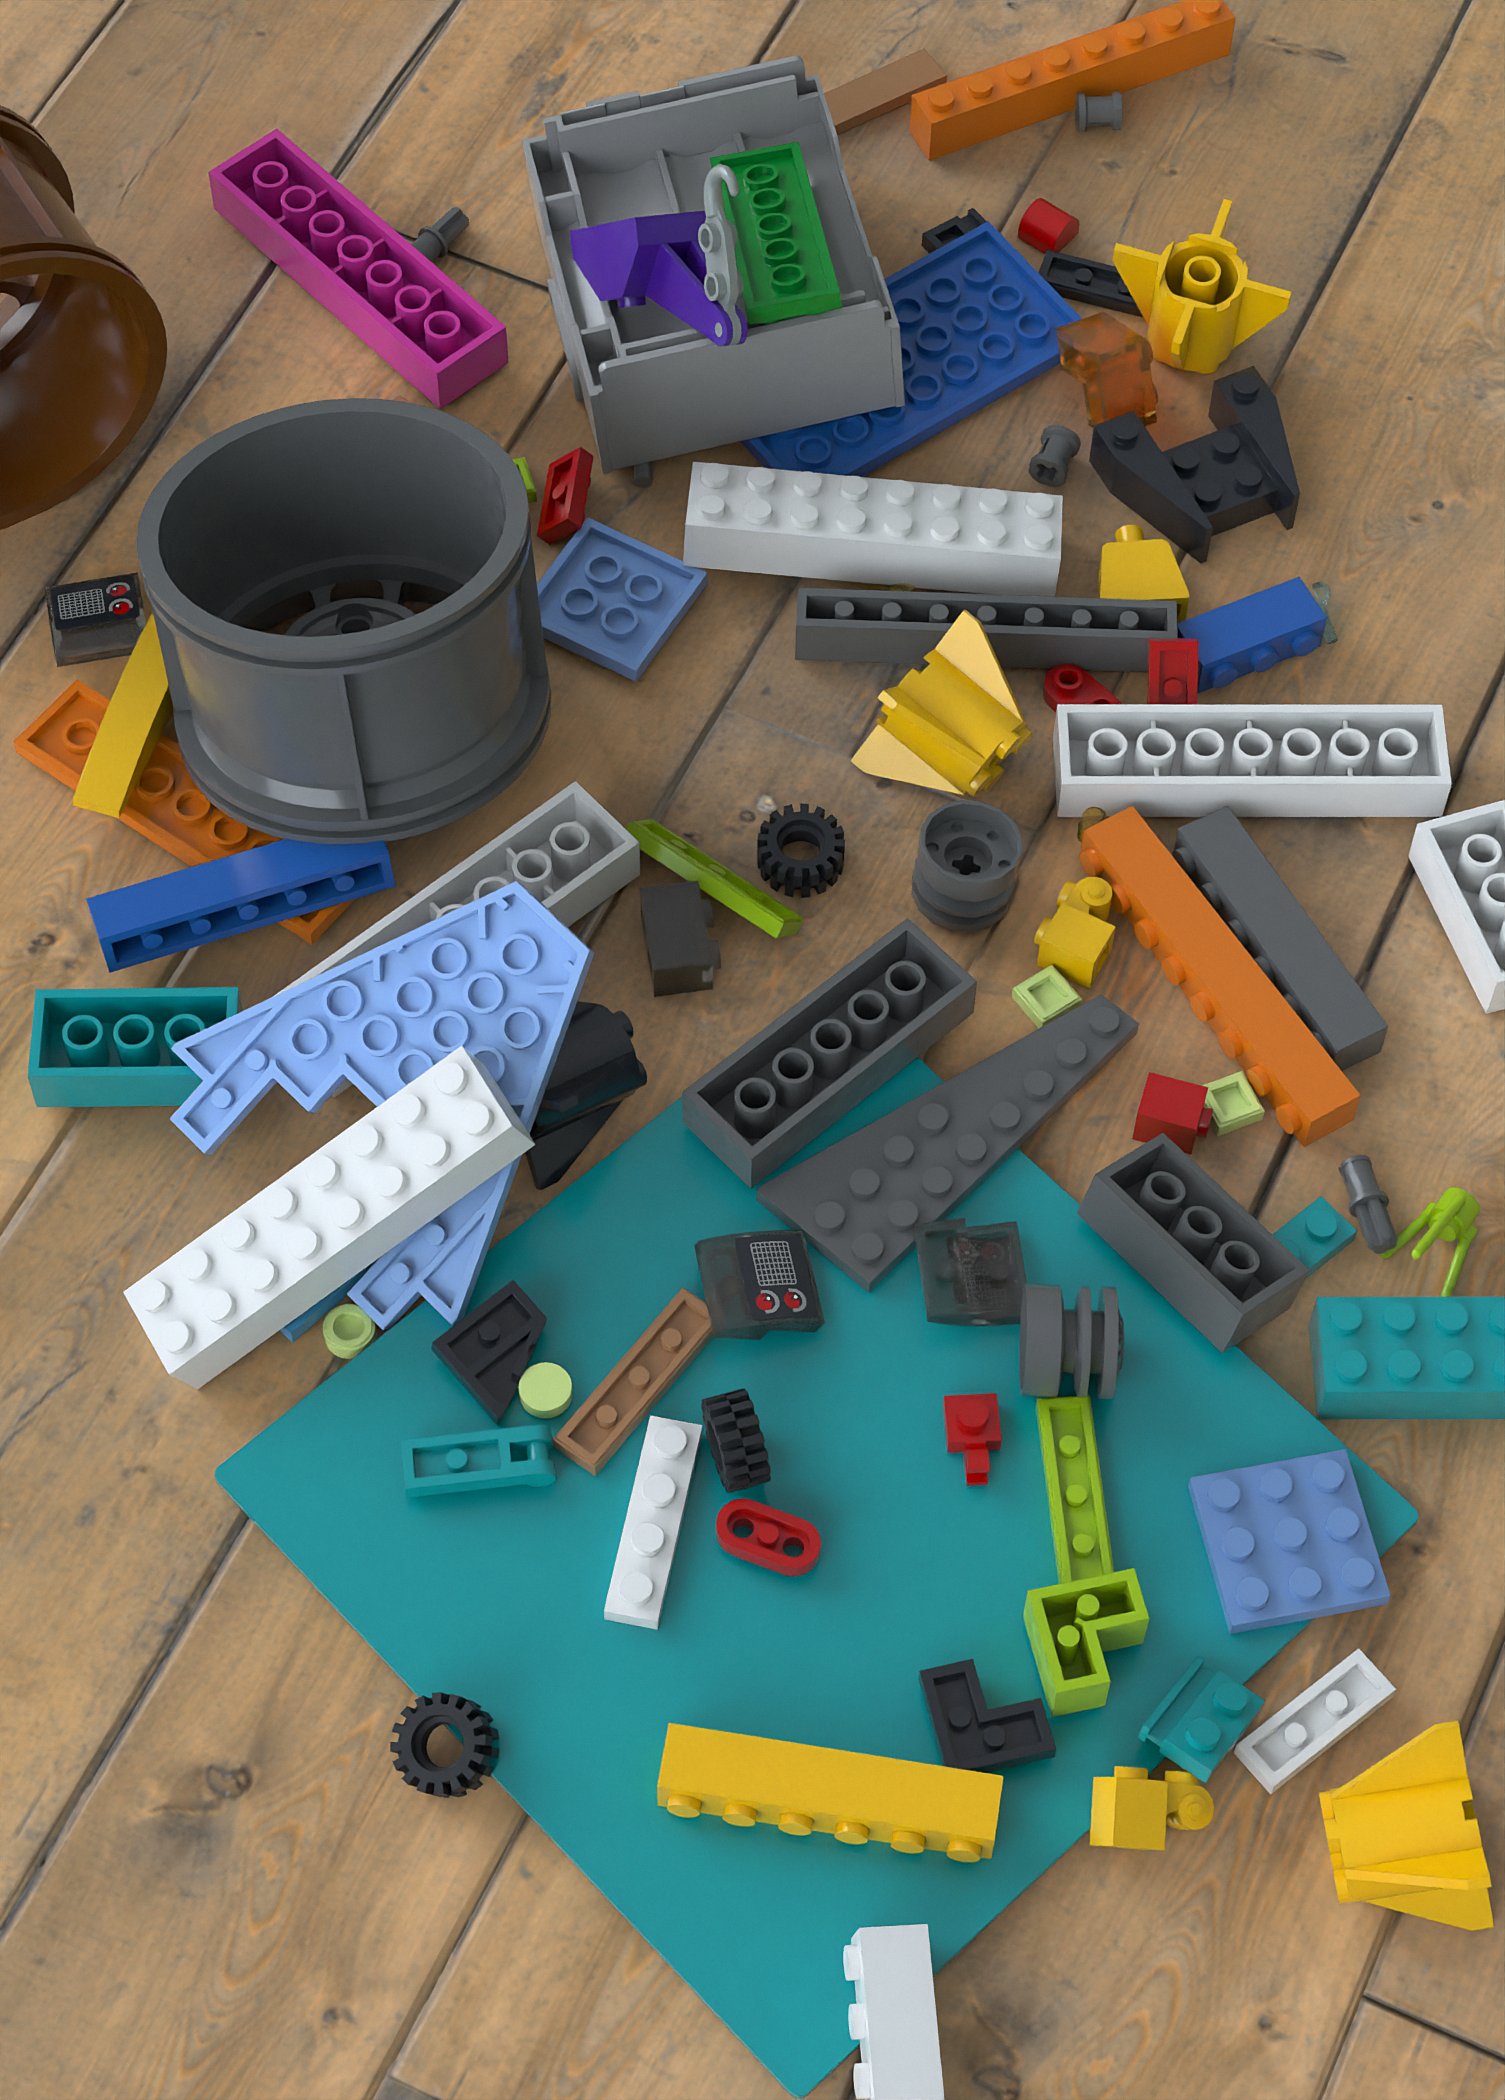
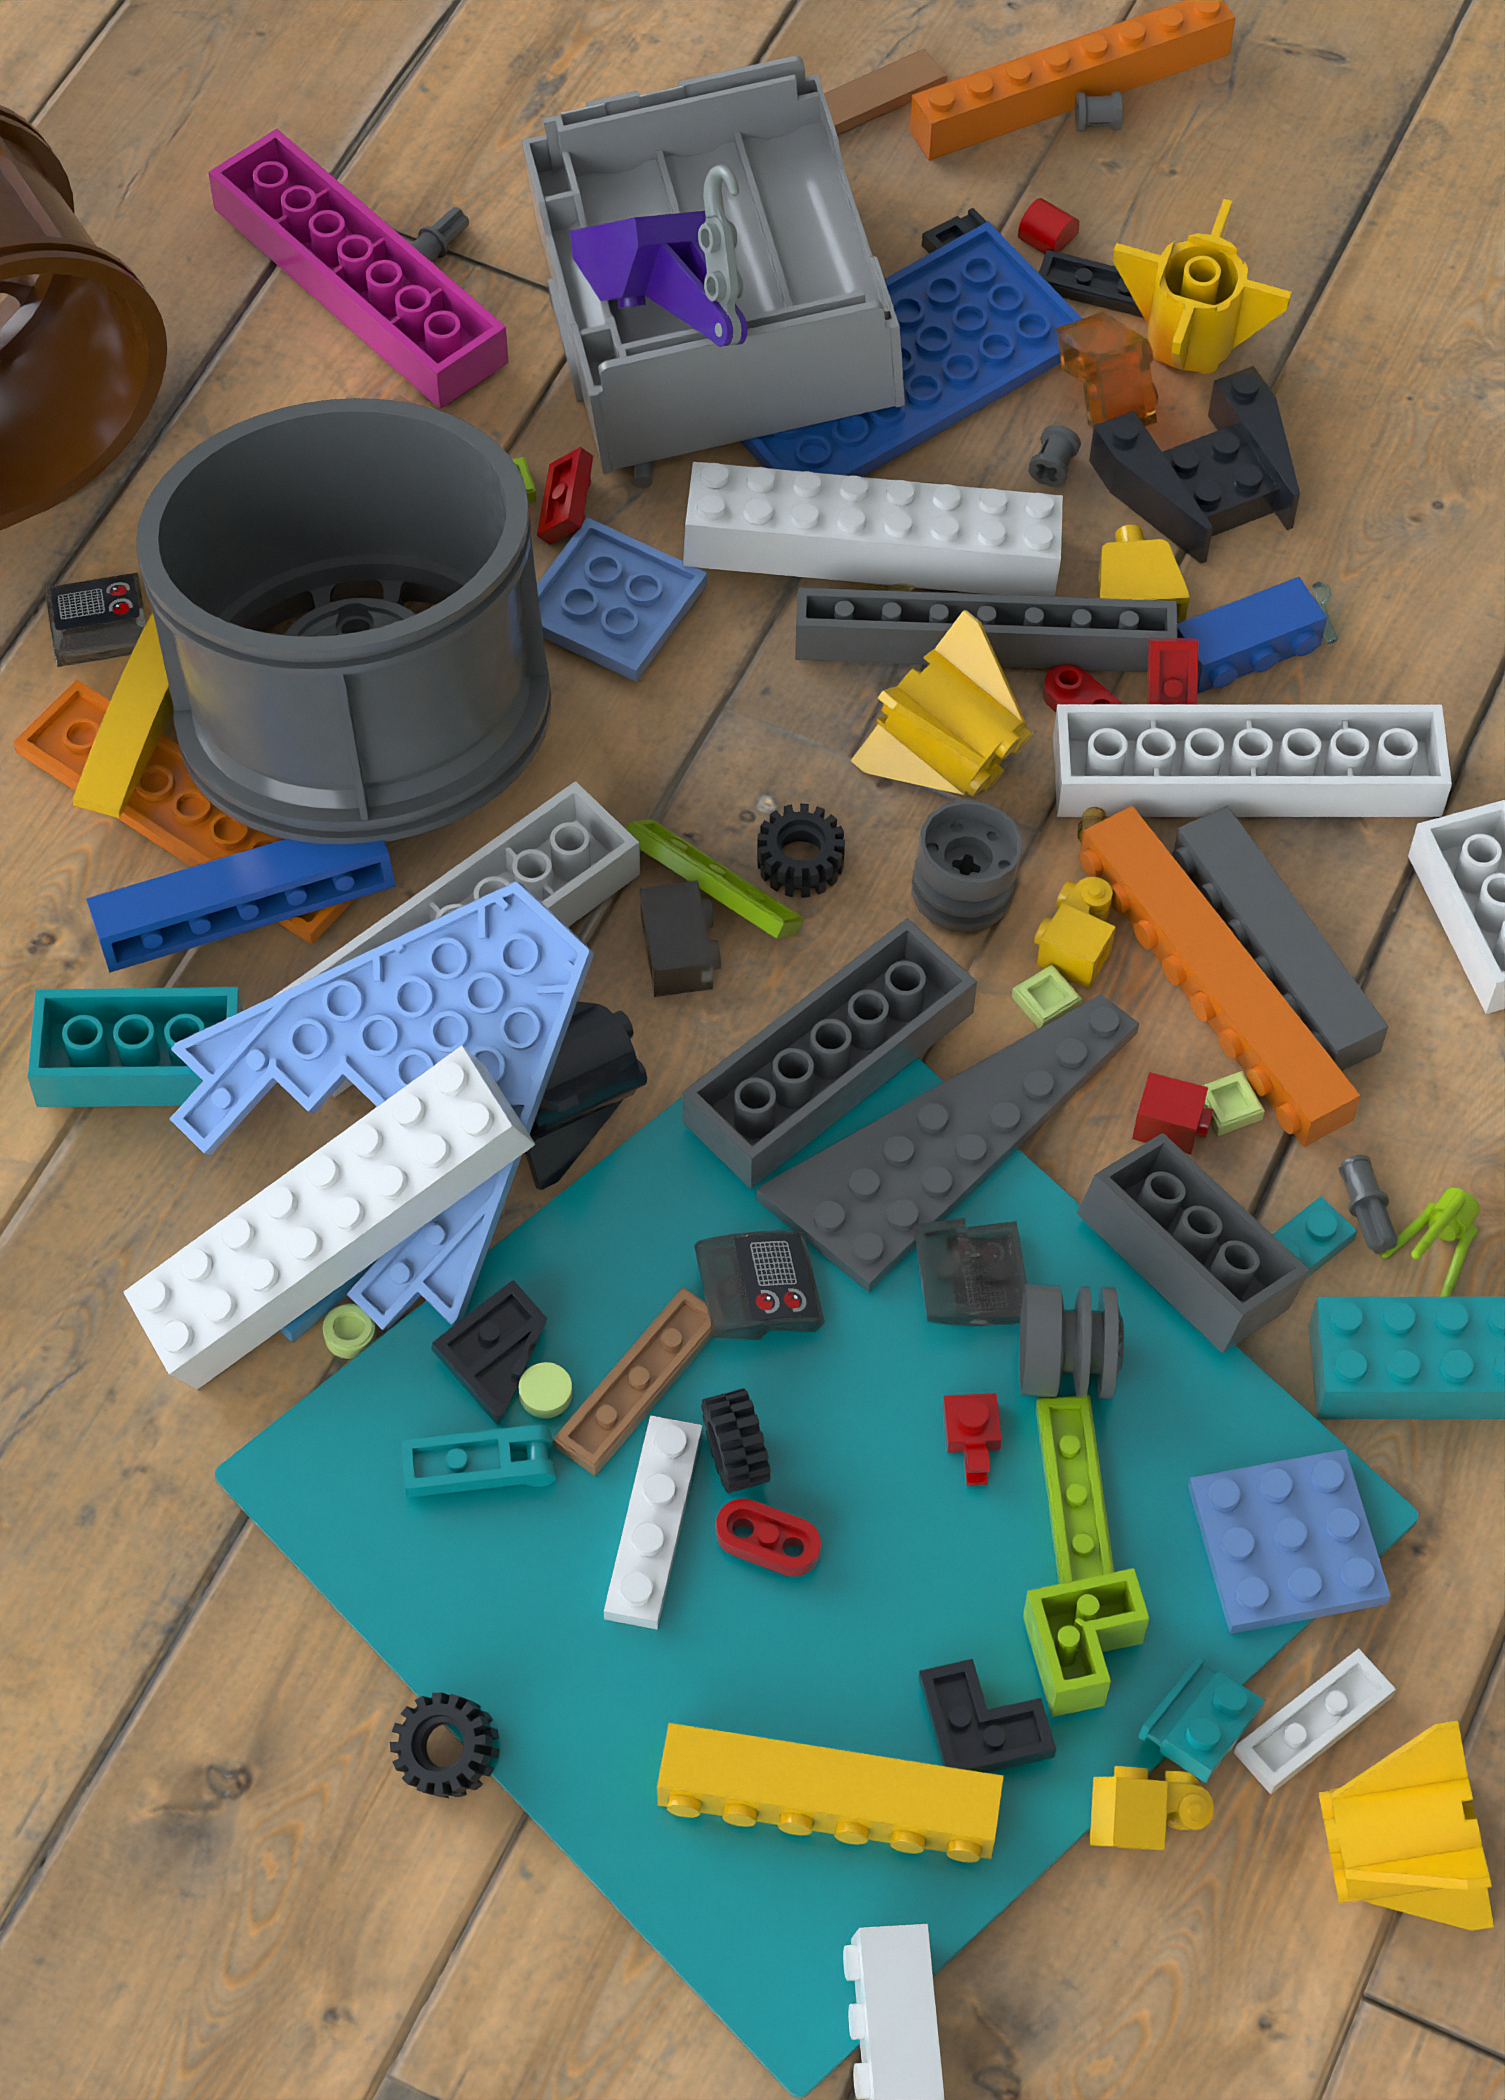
green plate [710,142,842,325] -> none

